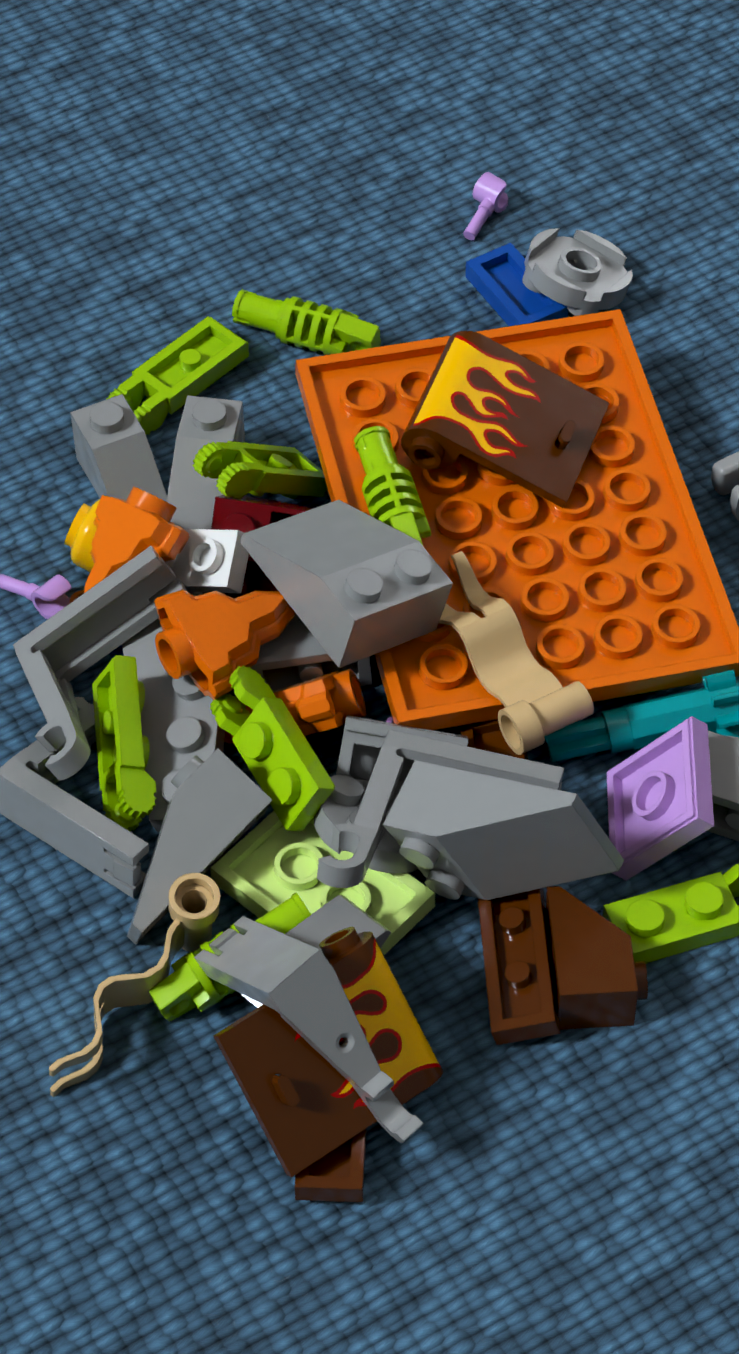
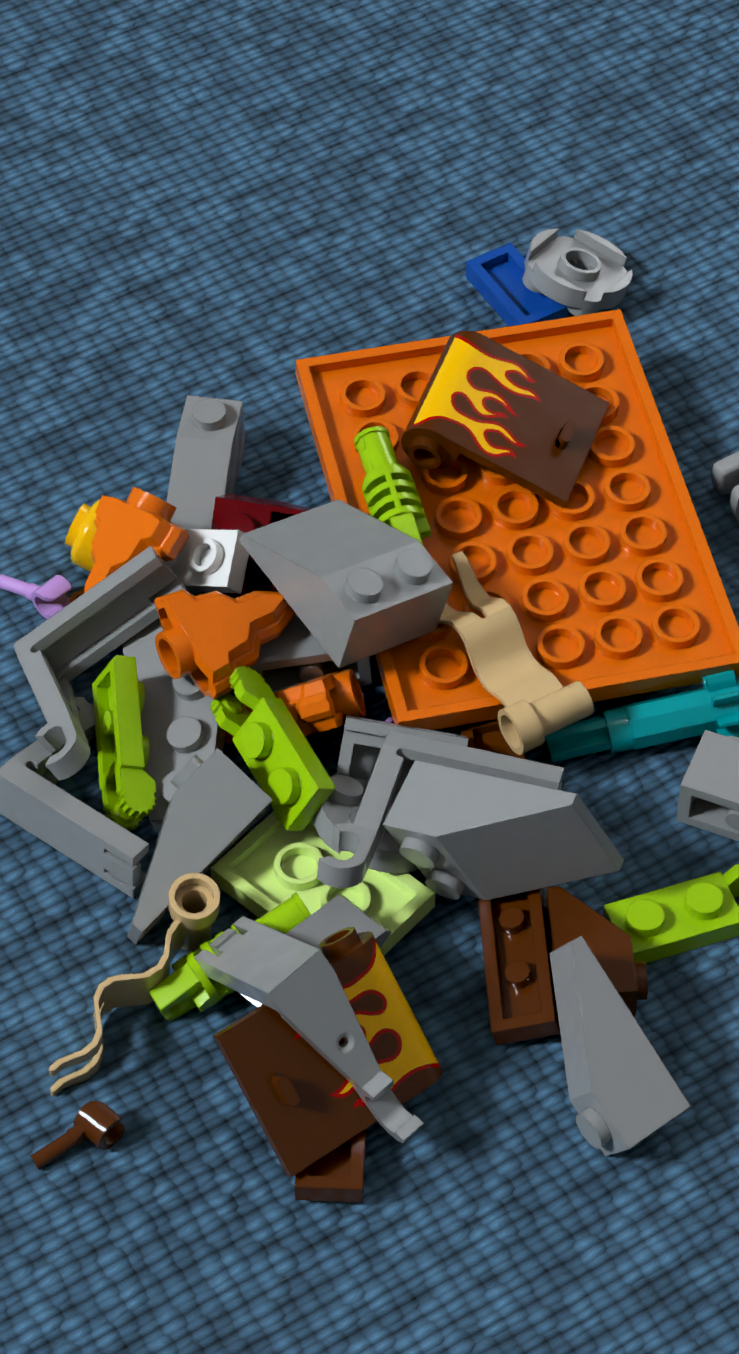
light grey slope [70,394,167,501] -> none
lime hinge [106,316,249,435] -> none
lime hinge [192,441,328,499] -> none
lime hinge [232,289,381,355] -> none
lavender hand [463,172,508,241] -> none
lavender tile [606,716,714,881] -> none
none -> reddish brown hand [30,1101,125,1170]
none -> light grey slope [549,935,690,1157]

